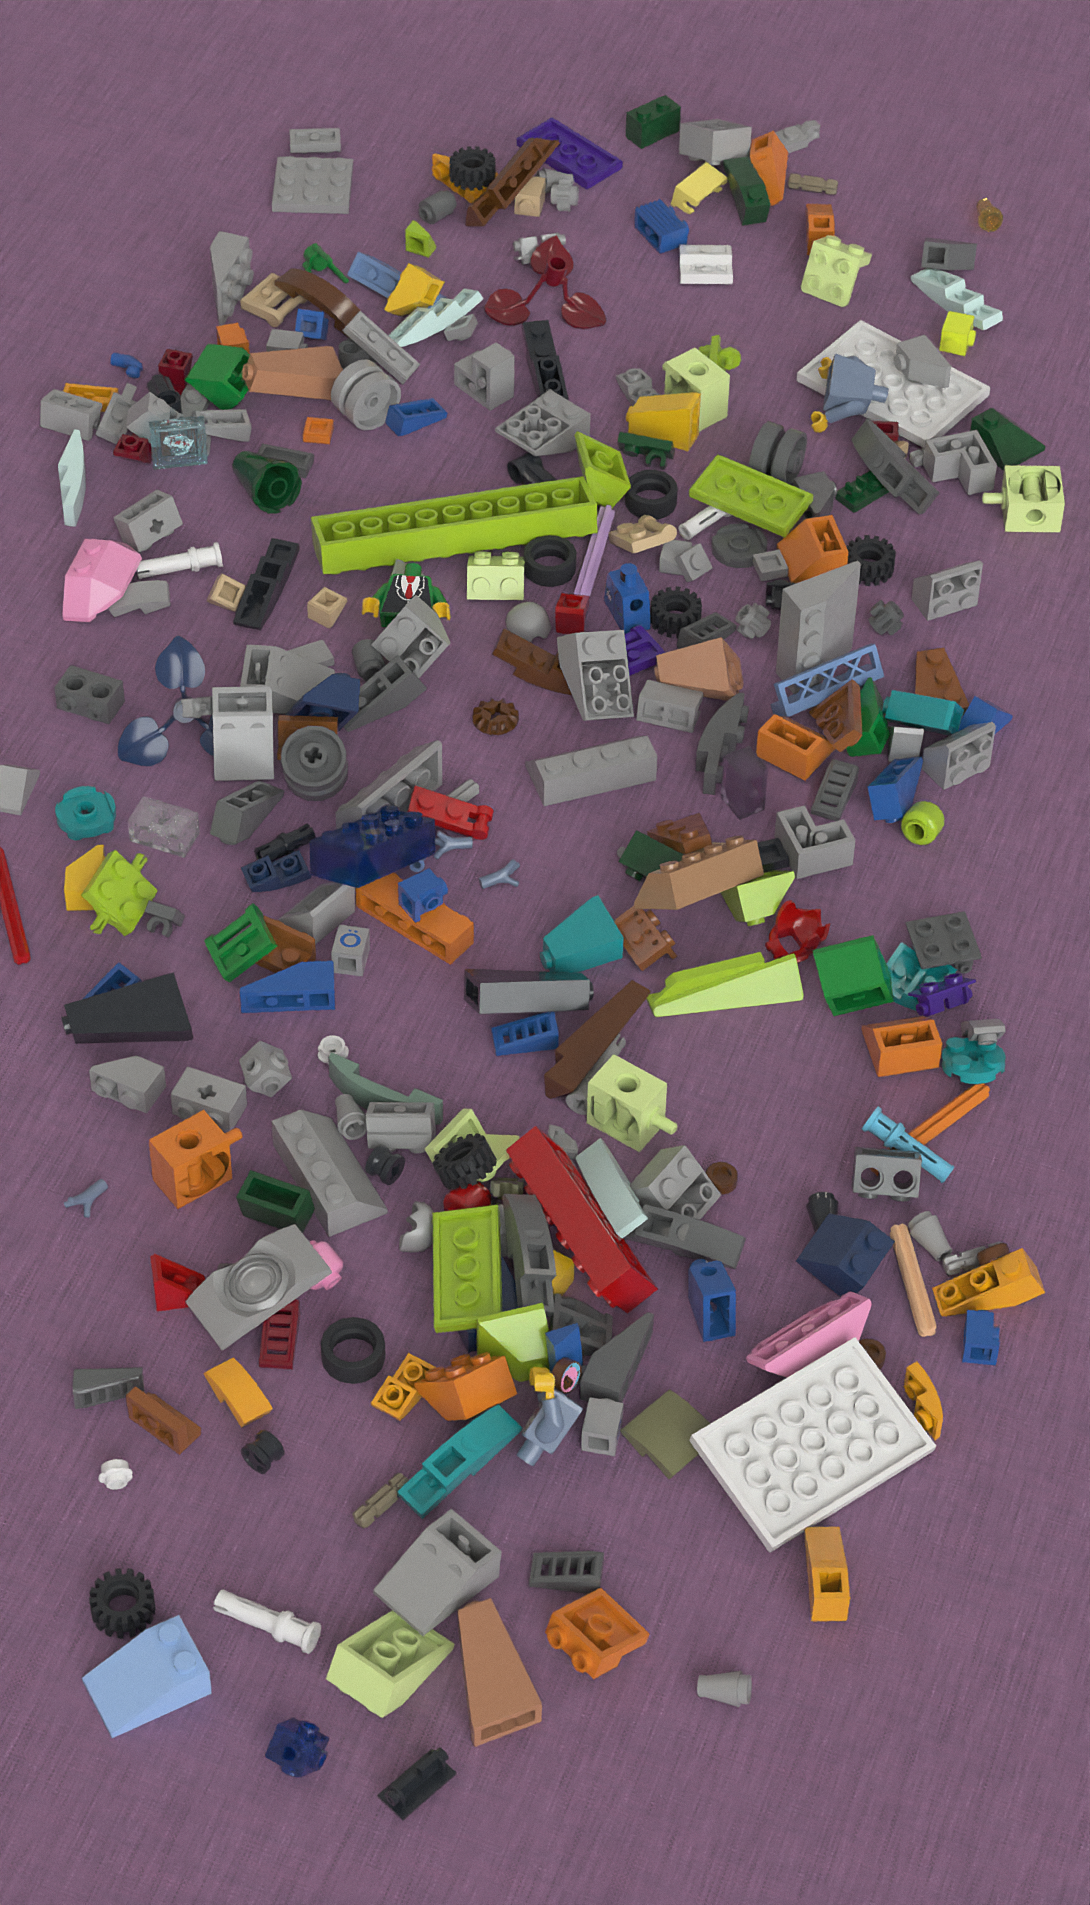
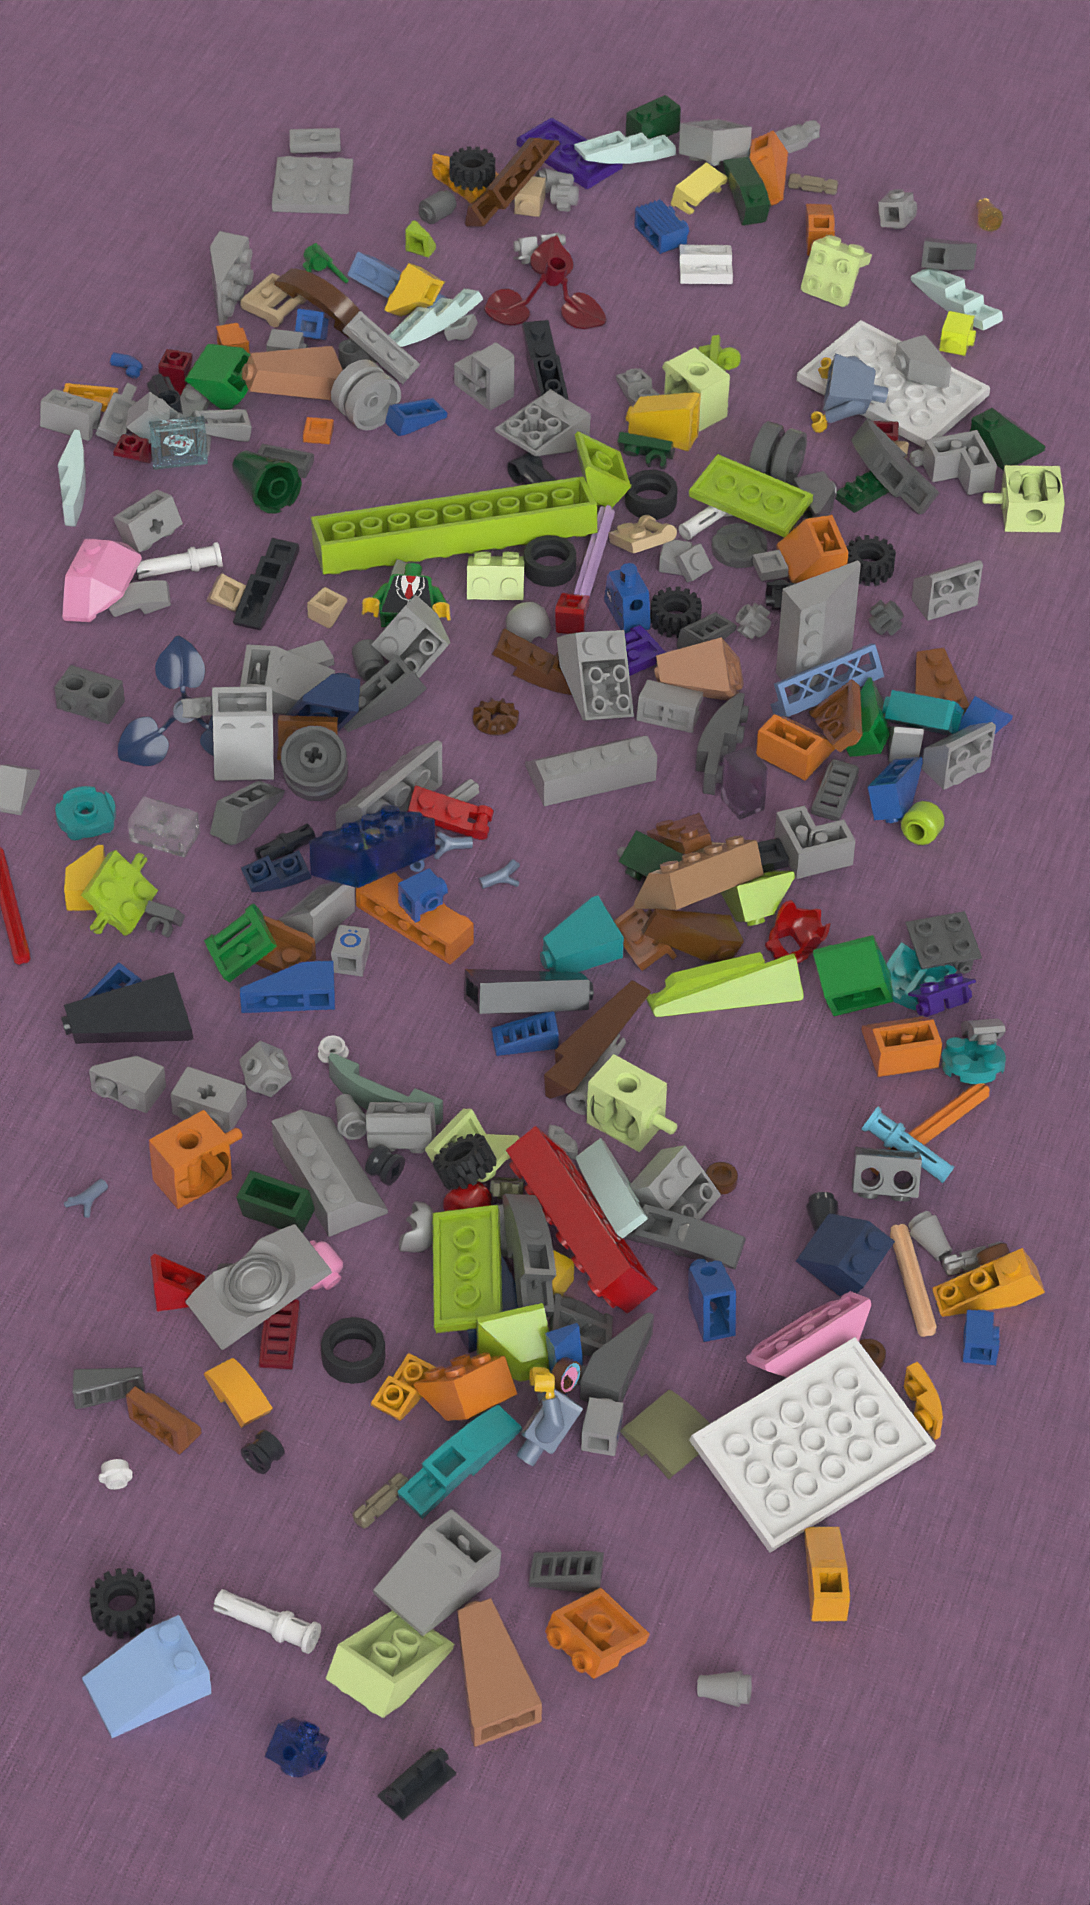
none -> light aqua slope [574,131,676,164]
none -> reddish brown slope [641,909,744,962]
none -> light grey brick [878,189,917,229]

